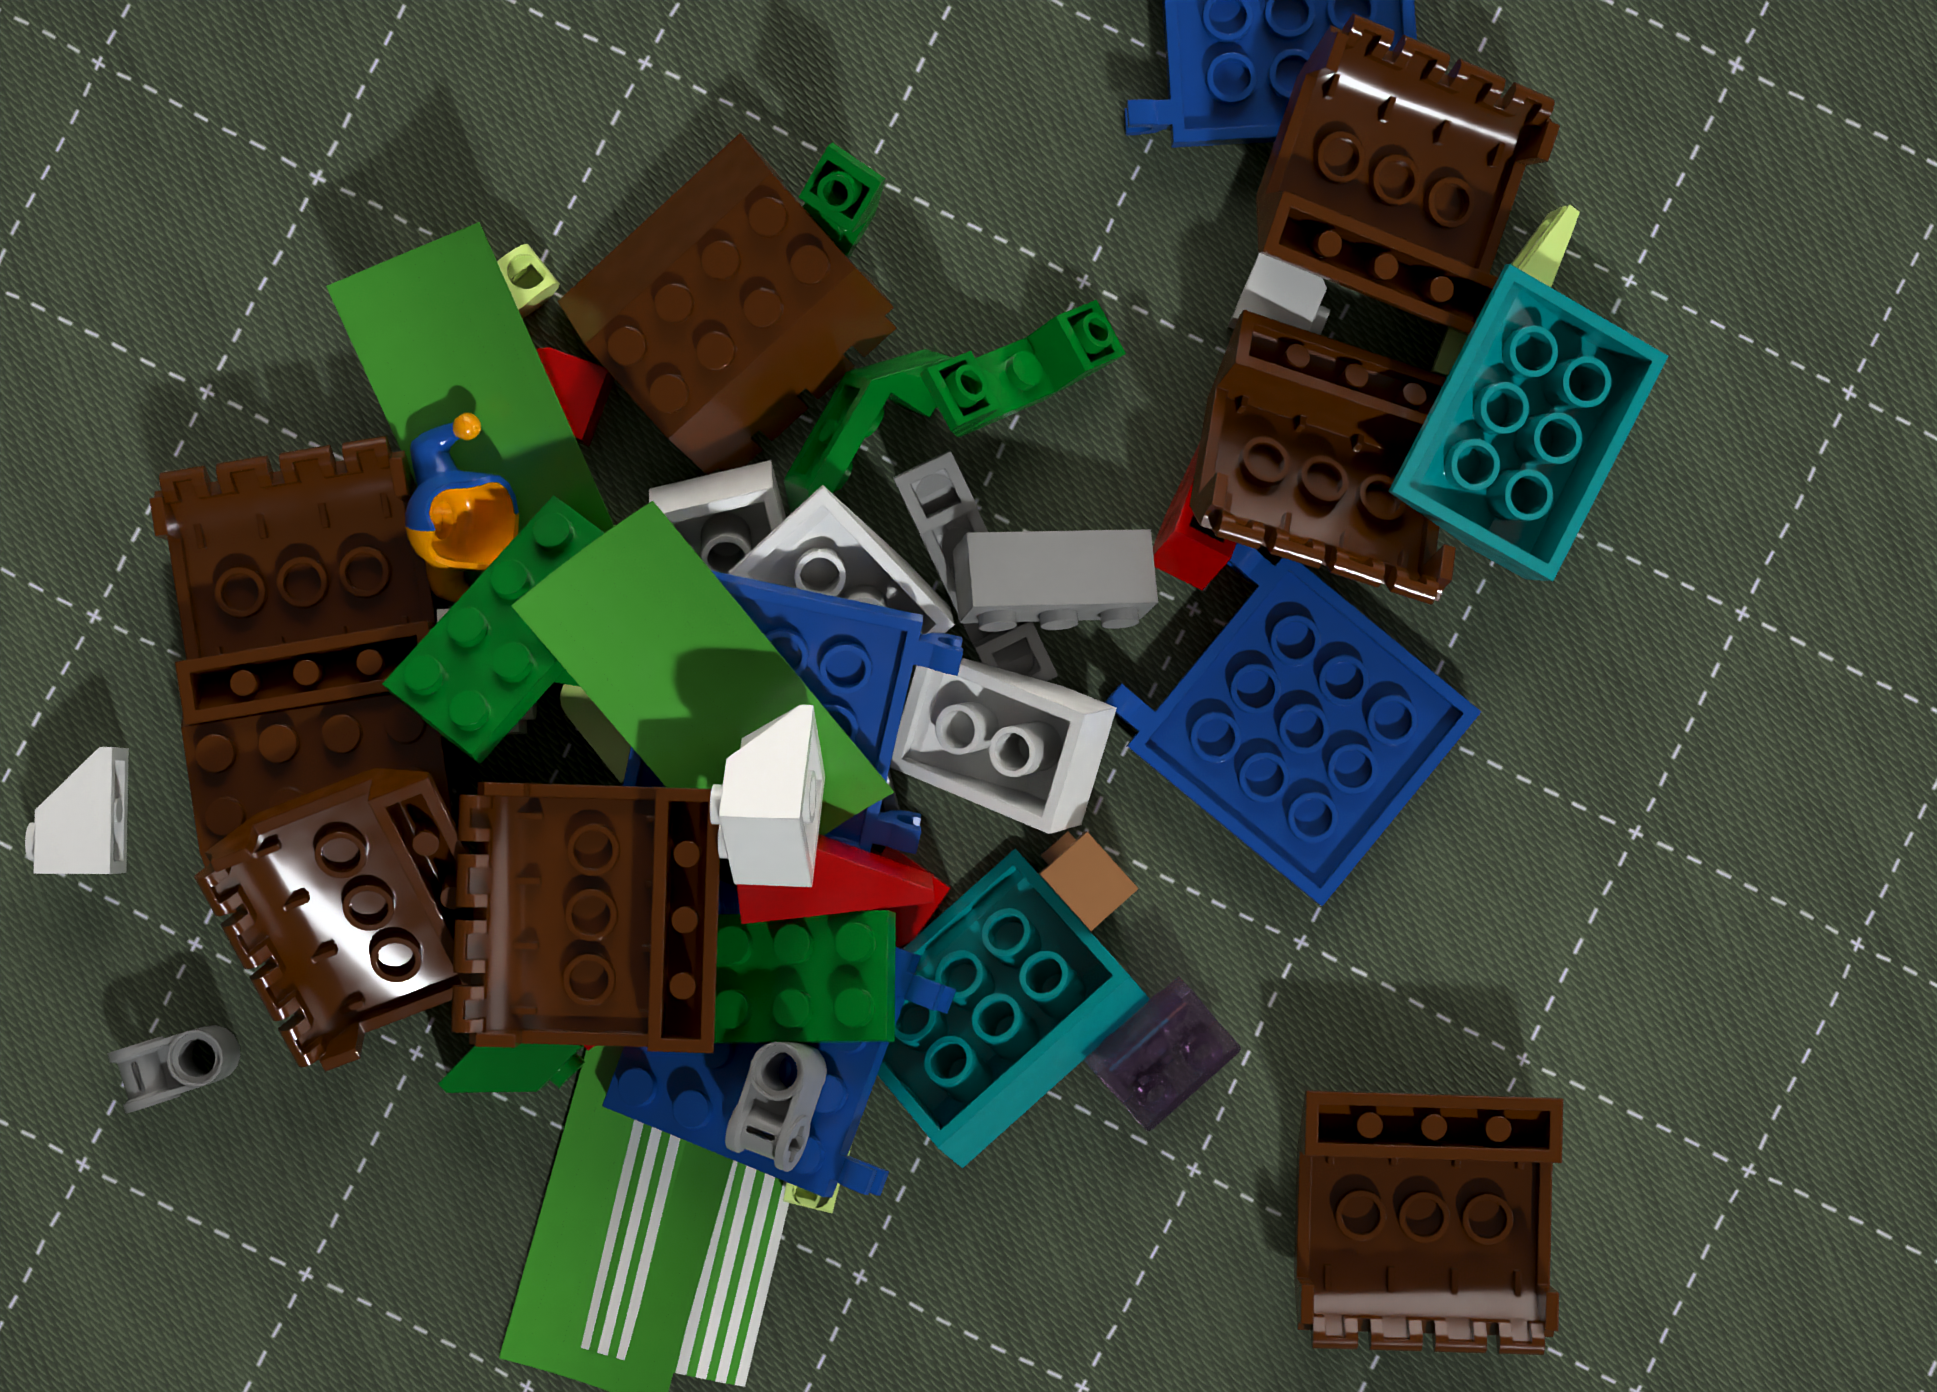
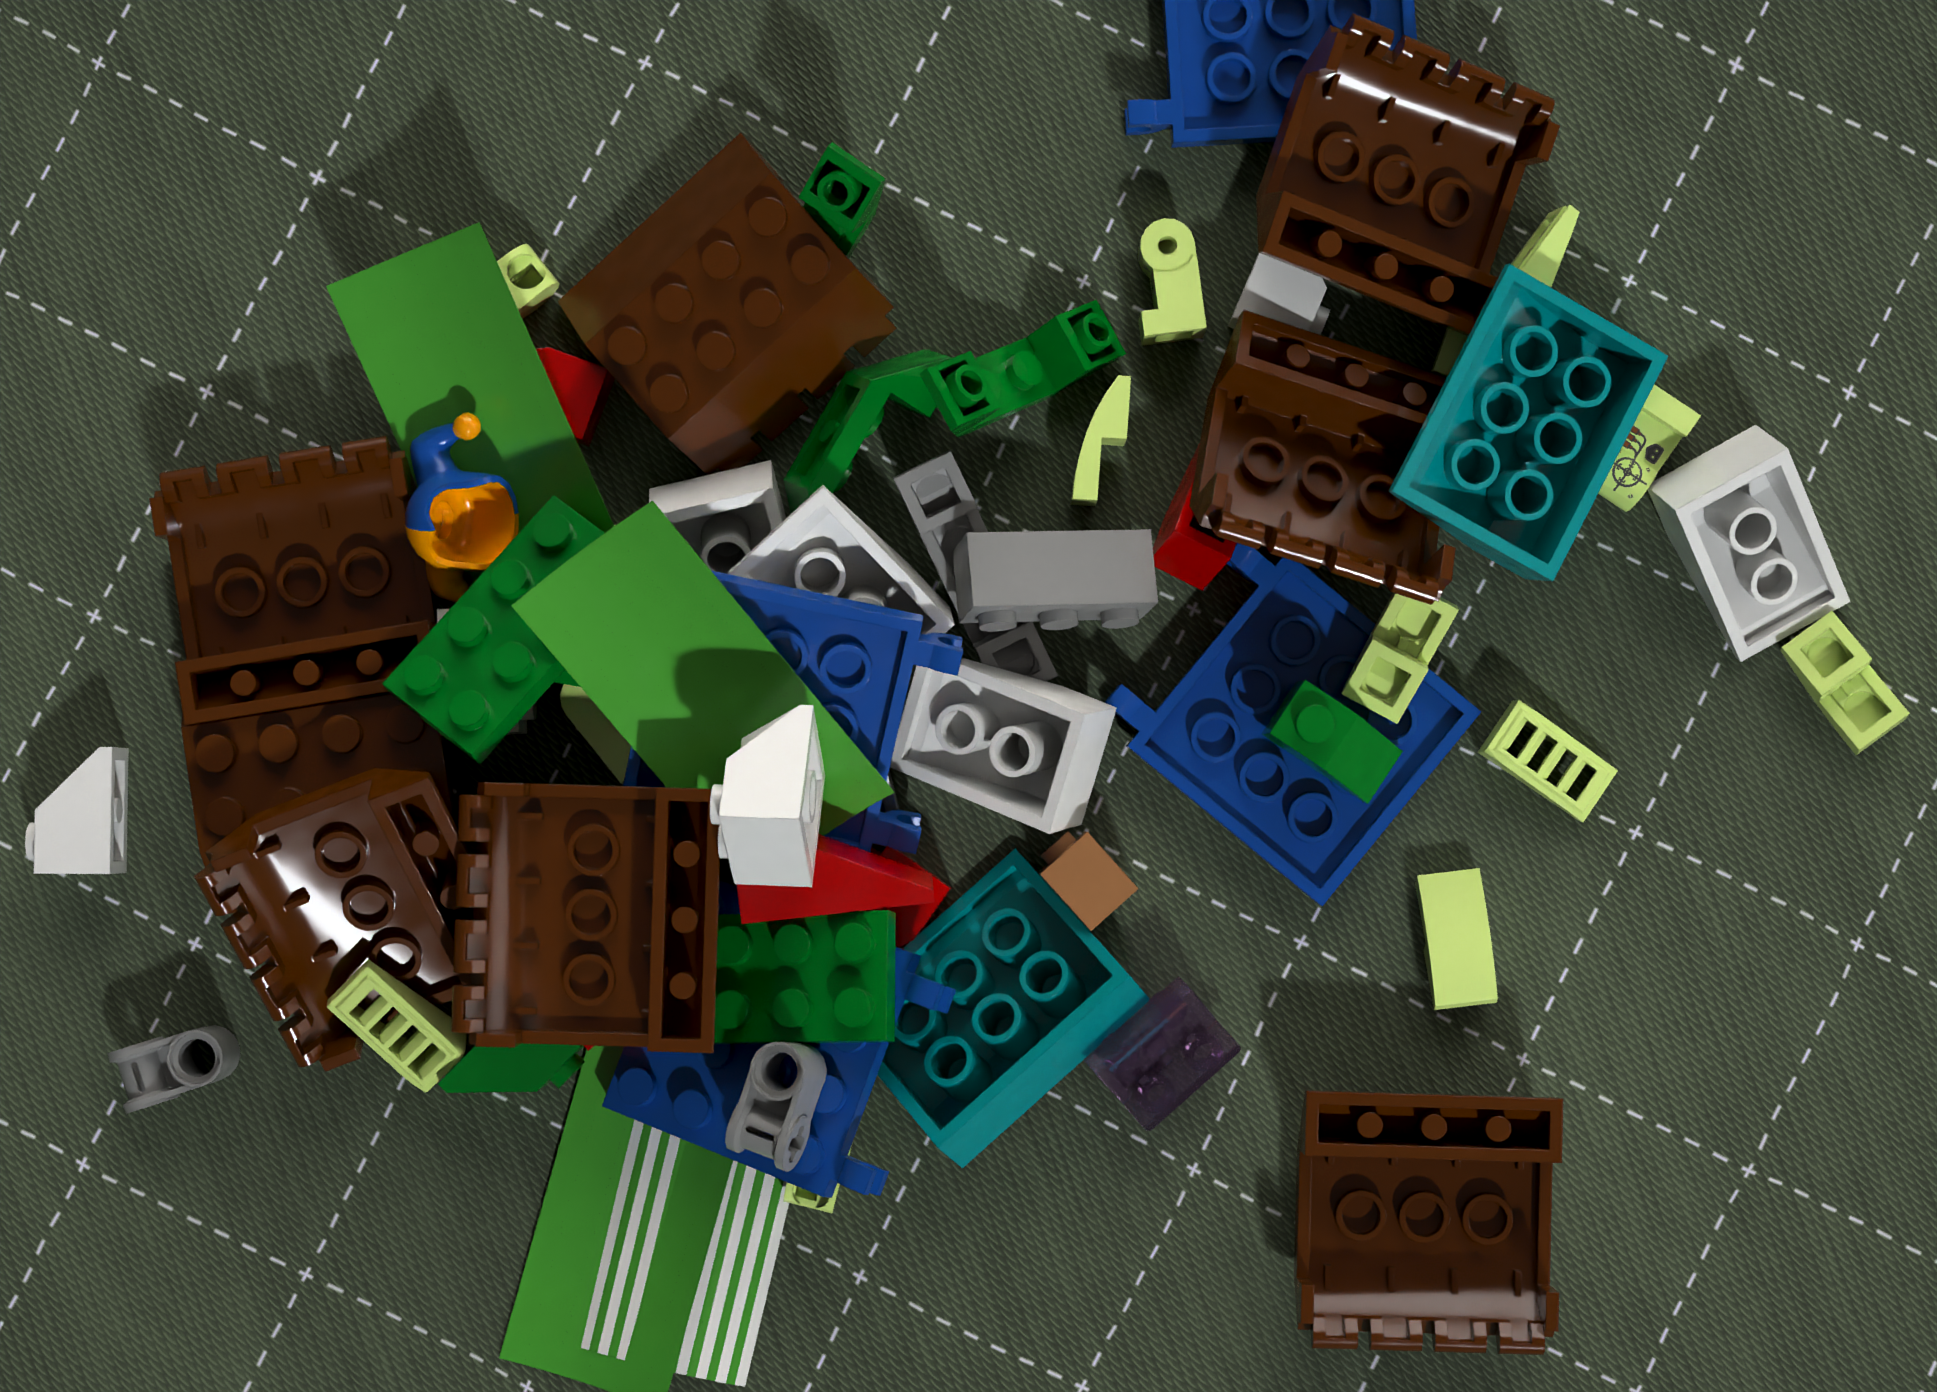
none -> yellowish green slope [327,959,467,1093]
none -> yellowish green slope [1070,375,1131,506]
none -> yellowish green leg [1138,218,1207,346]
none -> green slope [1262,680,1403,804]
none -> yellowish green slope [1341,593,1459,724]
none -> yellowish green slope [1415,868,1498,1010]
none -> yellowish green slope [1478,699,1618,822]
none -> yellowish green leg [1598,384,1701,512]
none -> white slope [1648,425,1850,662]
none -> yellowish green slope [1781,611,1910,755]

